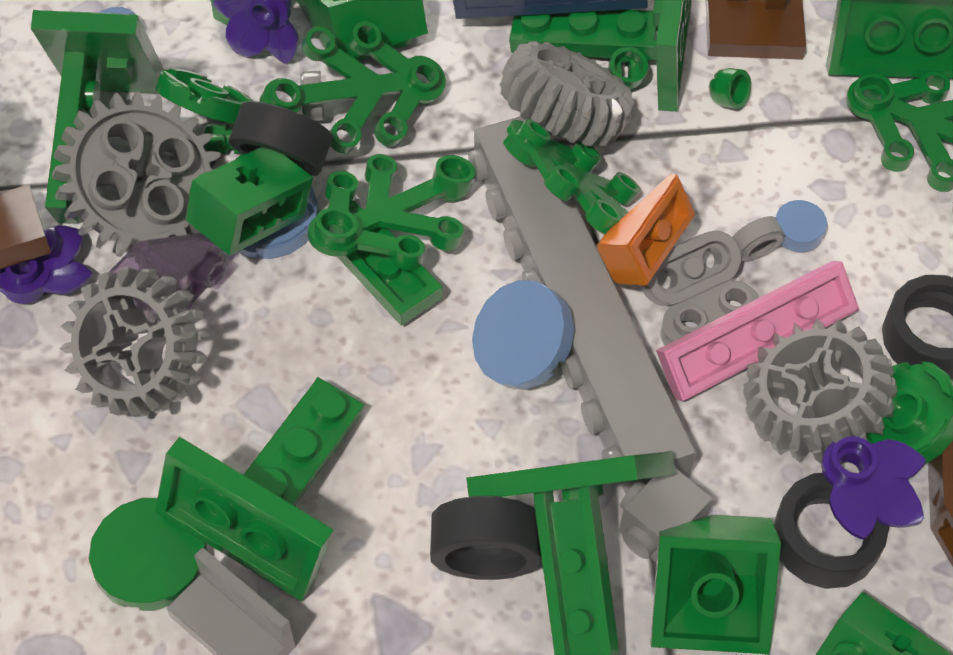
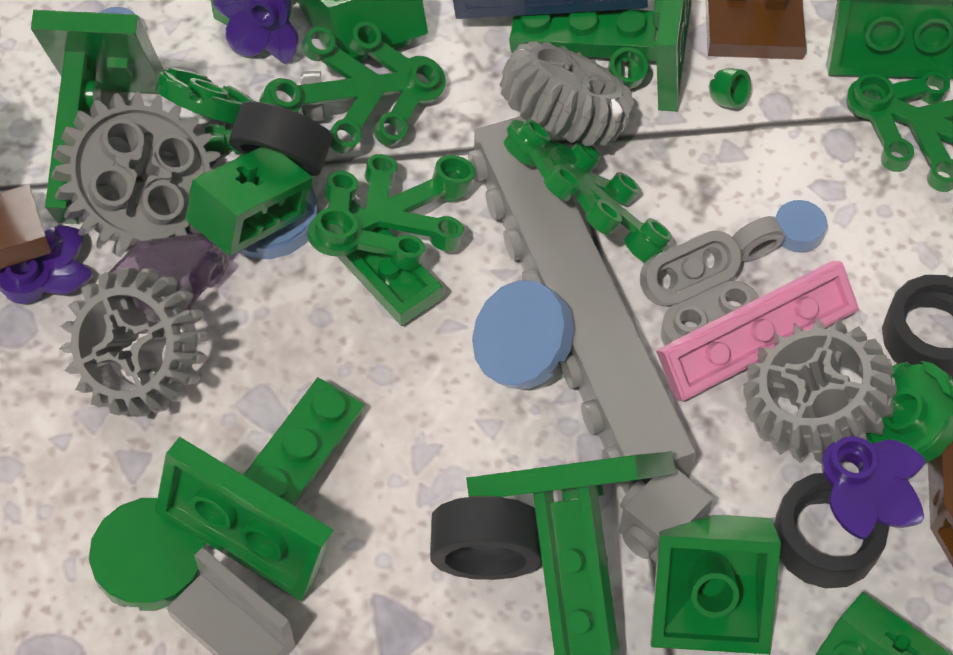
orange slope [596,174,695,286] -> none

